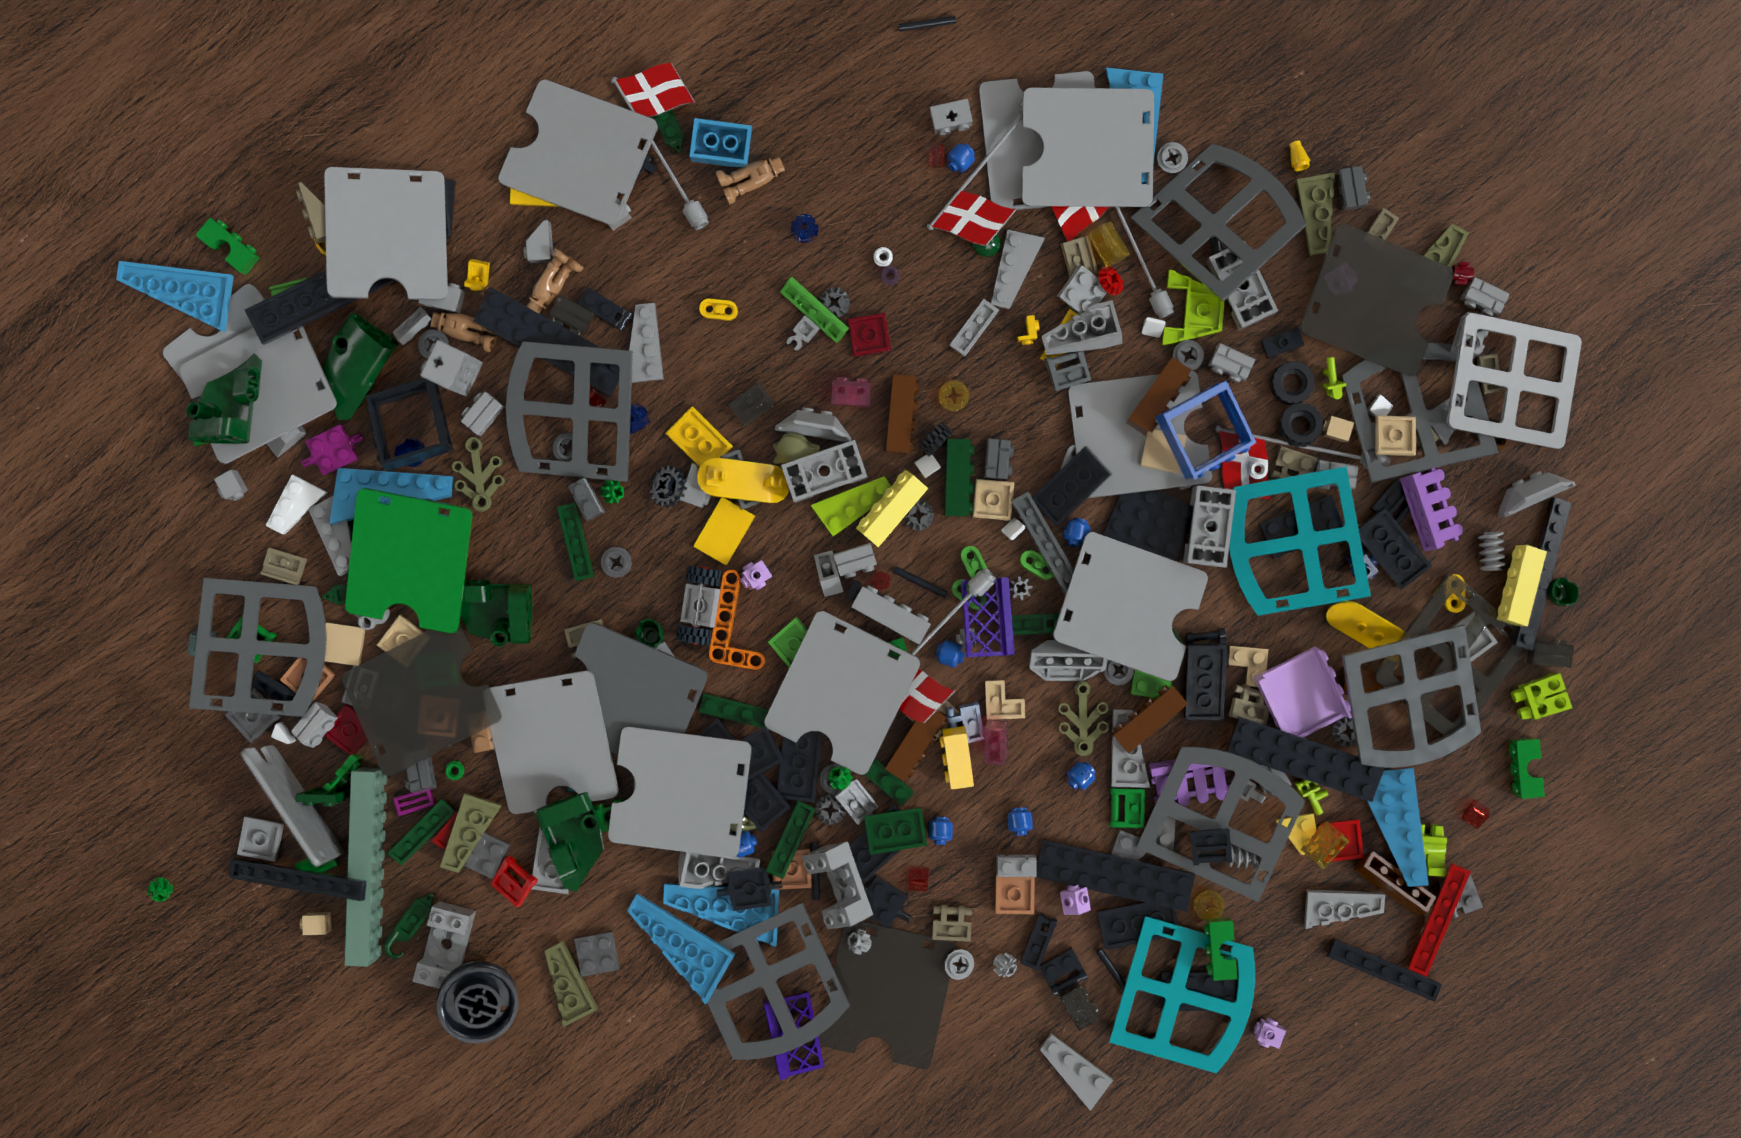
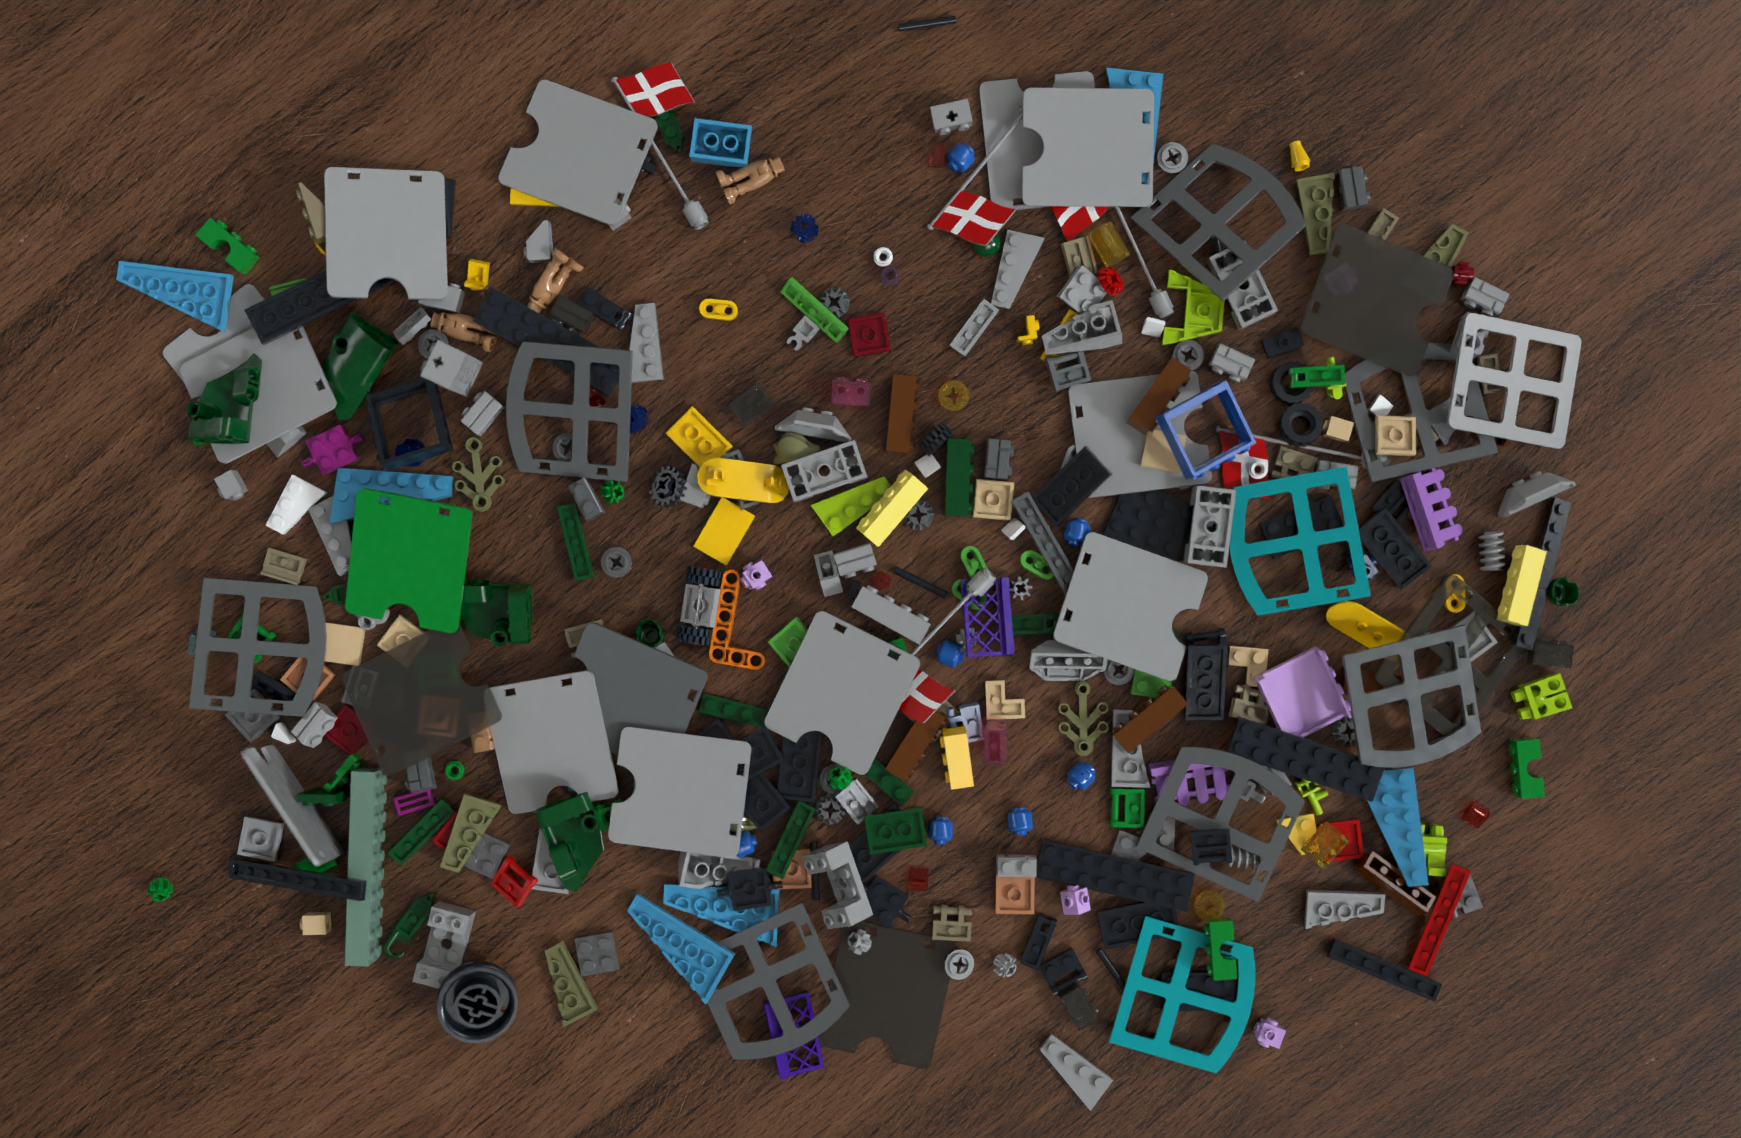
none -> green plate [1288,365,1345,388]

